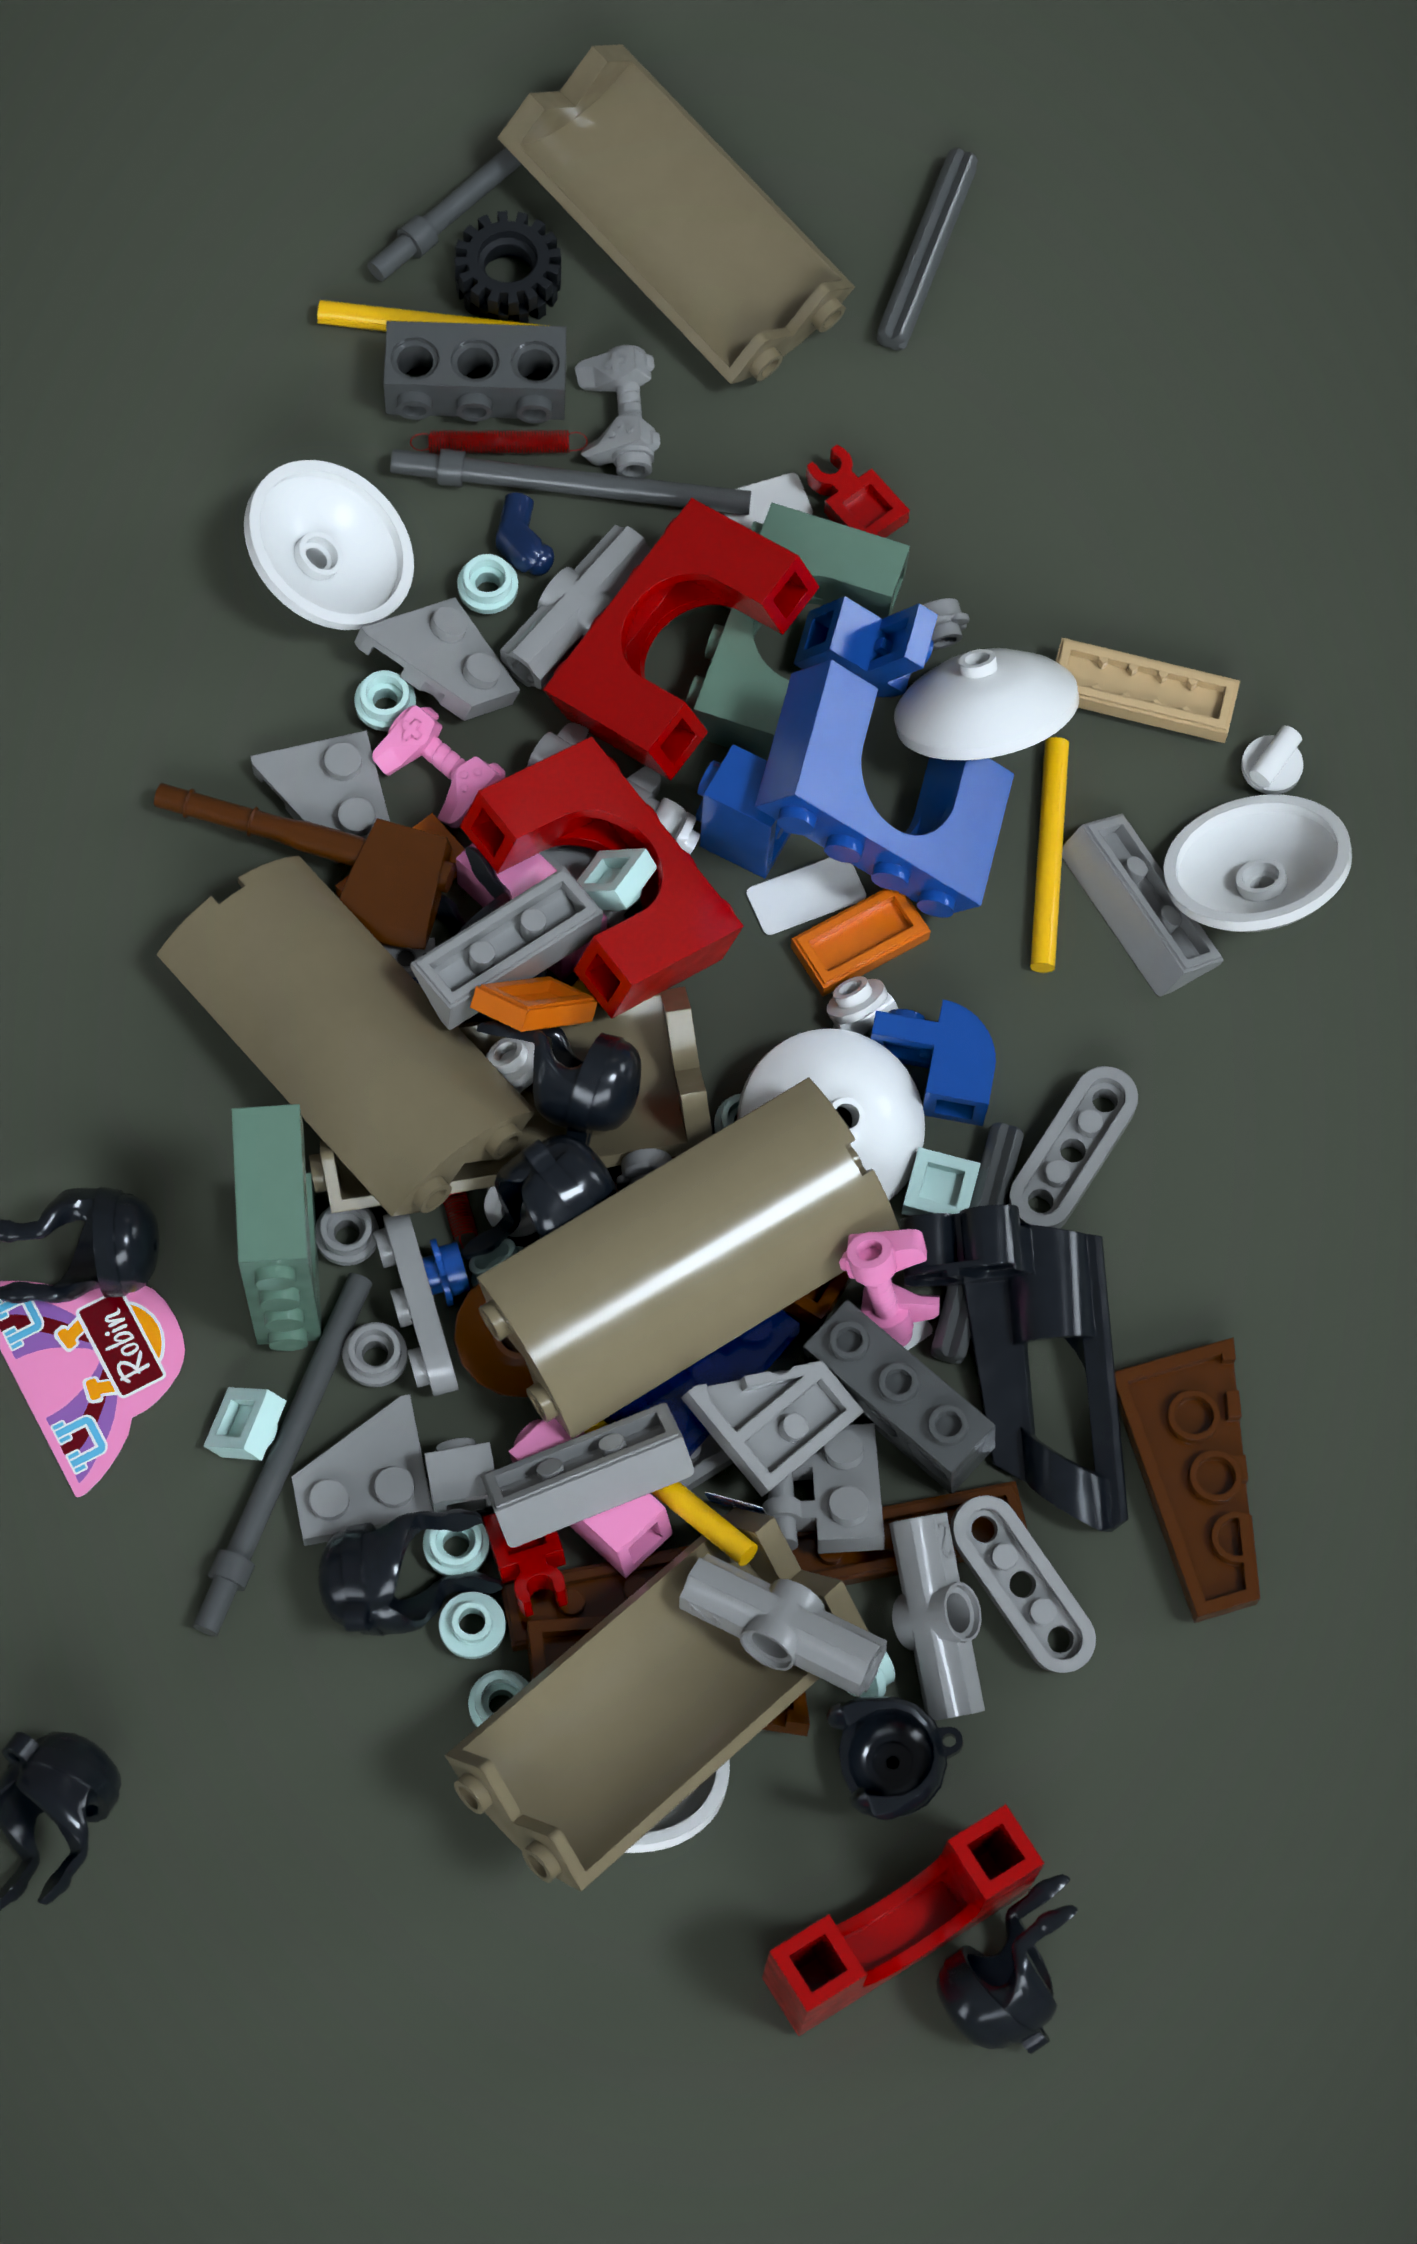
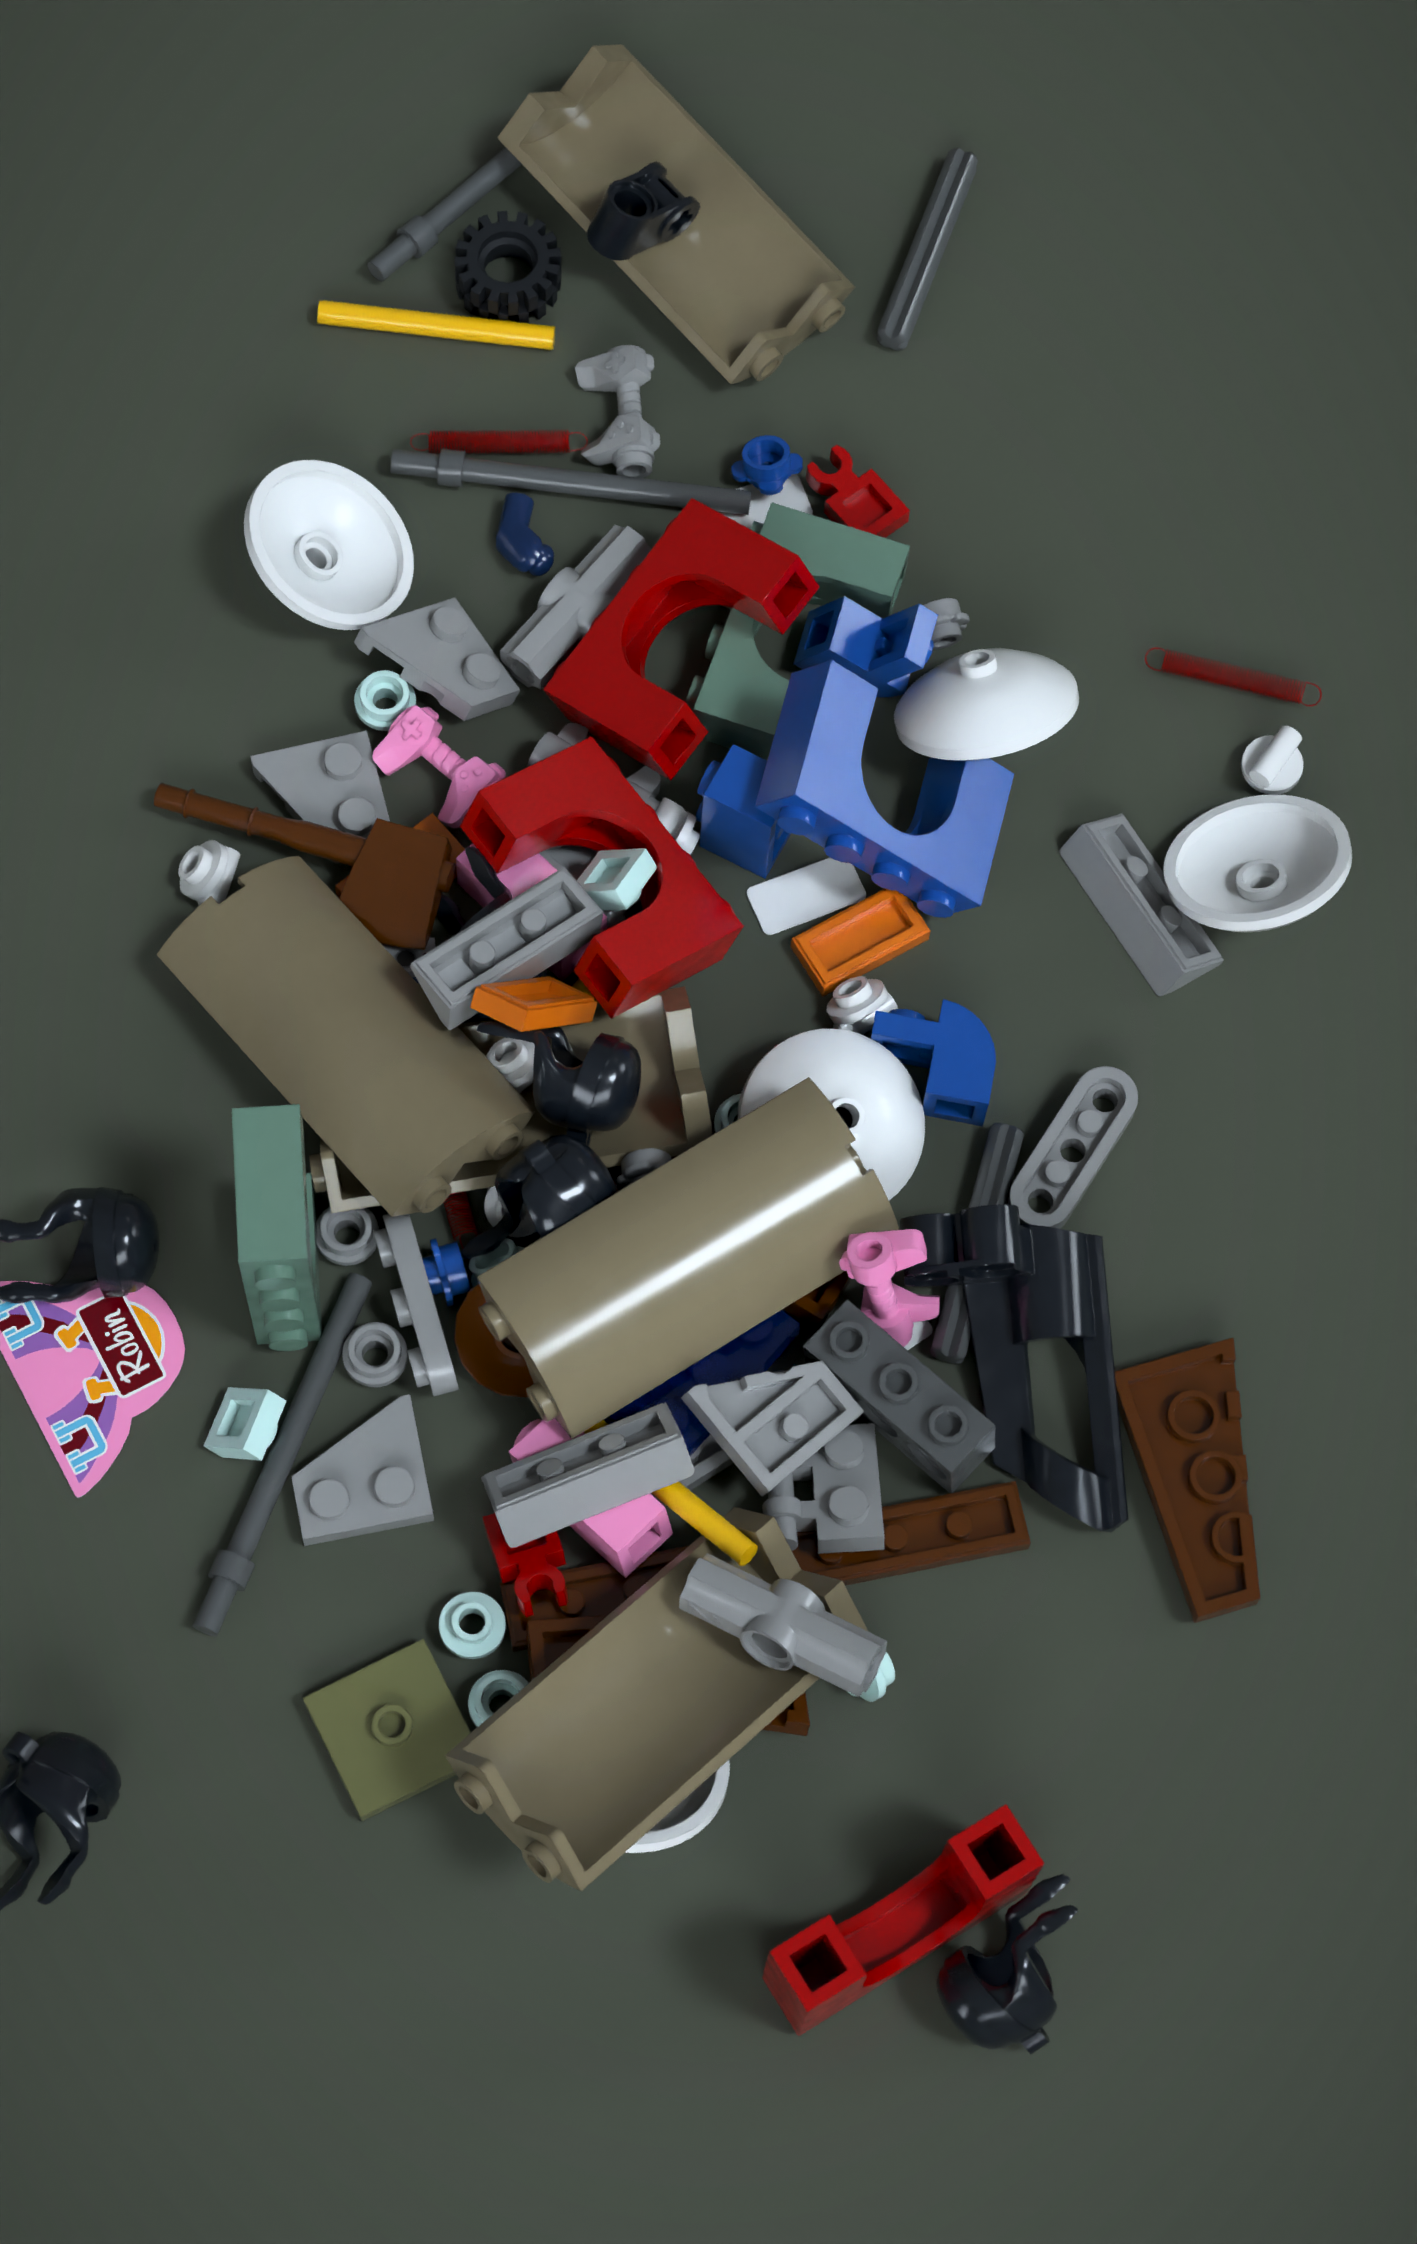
black hair [318,1508,503,1636] -> none
dark grey brick [384,321,567,423] -> none
light aqua plate [423,1524,489,1576] -> none
light grey plate [424,1438,495,1513] -> none
light aqua plate [457,554,518,614] -> none
sticker [705,1492,765,1514] -> none
black hair [827,1696,963,1820] -> none
light grey piece [889,1512,985,1721] -> none
light aqua plate [901,1147,981,1216] -> none
light grey plate [950,1495,1096,1673] -> none
yellow bar [1030,737,1069,973] -> none
tan plate [1056,638,1240,743] -> none
none -> white plate [178,840,241,906]
none -> olive plate [303,1638,471,1821]
none -> black piece [586,161,700,261]
none -> blue plate [731,435,803,495]
none -> red piece [1145,647,1322,706]

